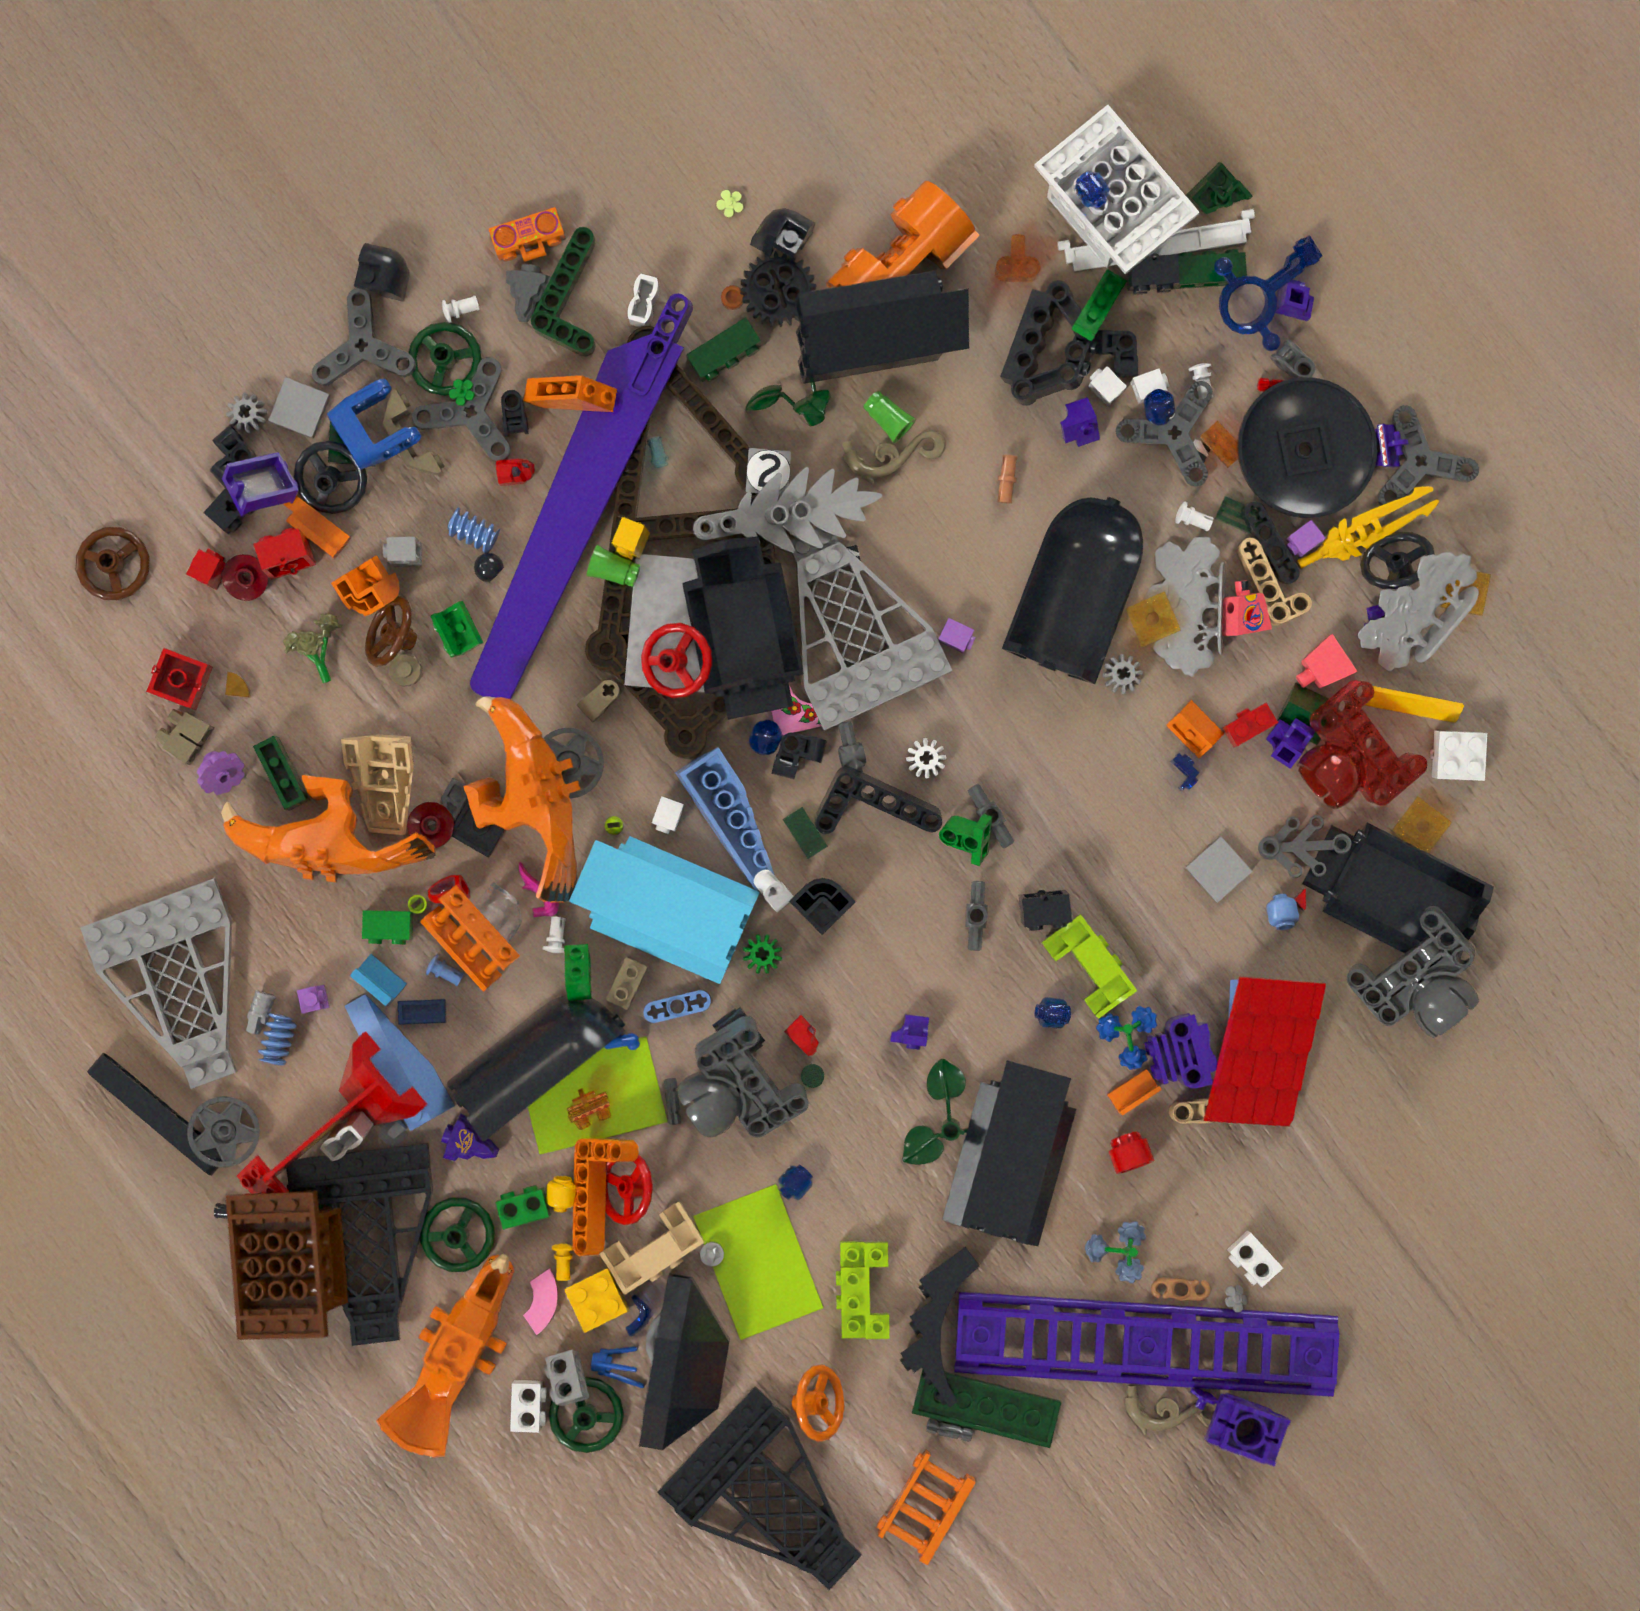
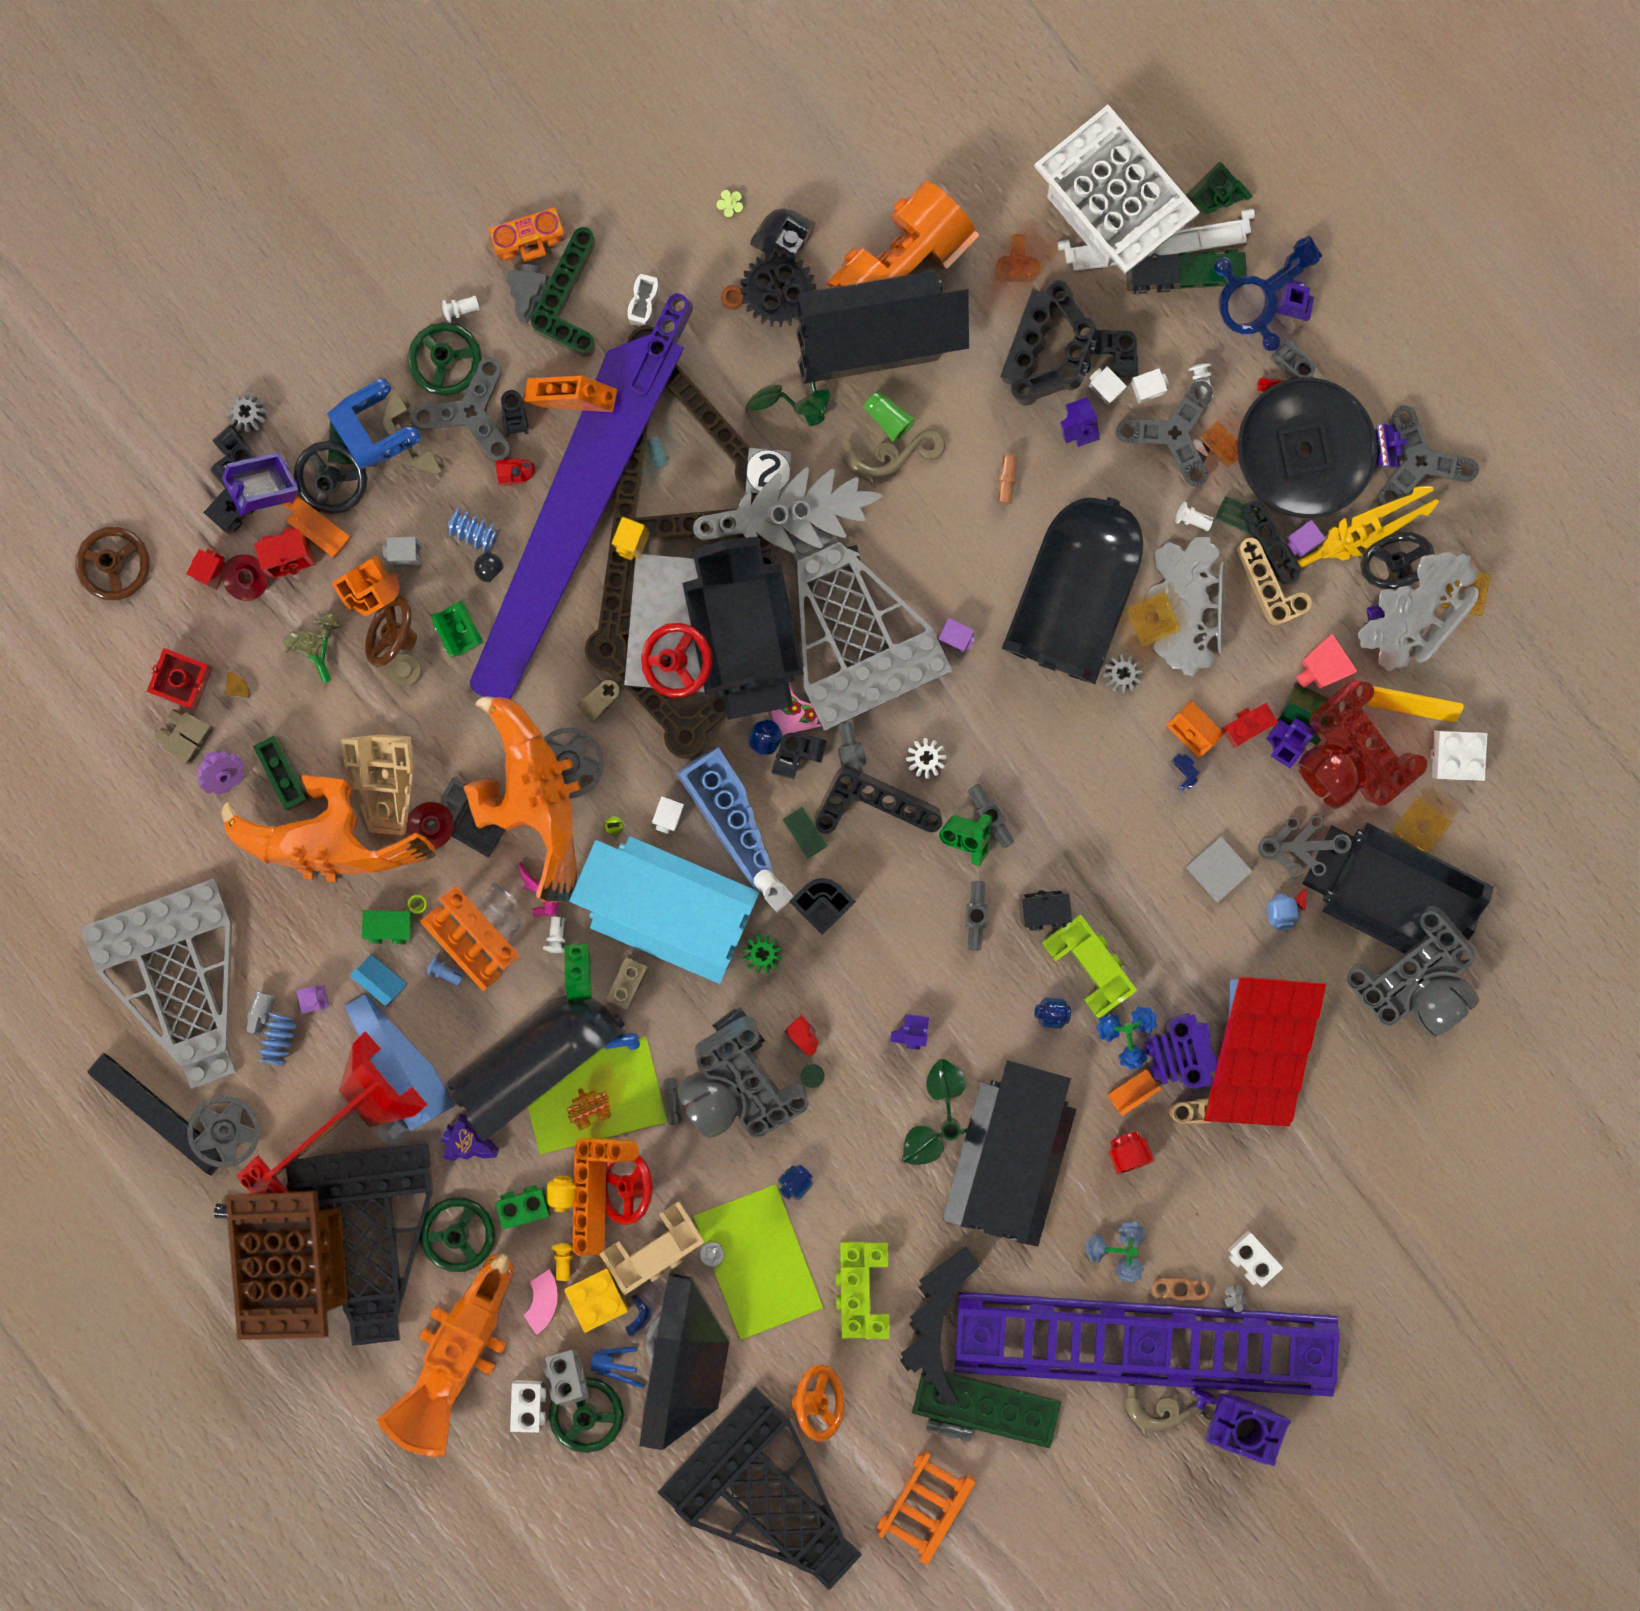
light grey tile [268,377,330,439] -> none
dark grey piece [312,288,416,386] -> none
white brick [320,1112,373,1161] -> none
black brick [354,243,409,302] -> none
dark blue tile [397,999,447,1025] -> none
rock [428,875,470,904] -> none
green plant [449,379,475,406] -> none
bright green plant [586,545,641,587] -> none
medium blue beam [643,990,711,1023] -> none
dark green brick [686,317,761,382] -> none
green tile [1071,269,1127,341] -> none
clear blue head [1074,171,1110,208] -> none
clear blue head [1144,389,1175,425] -> none
coral torso [1222,580,1272,636] -> none

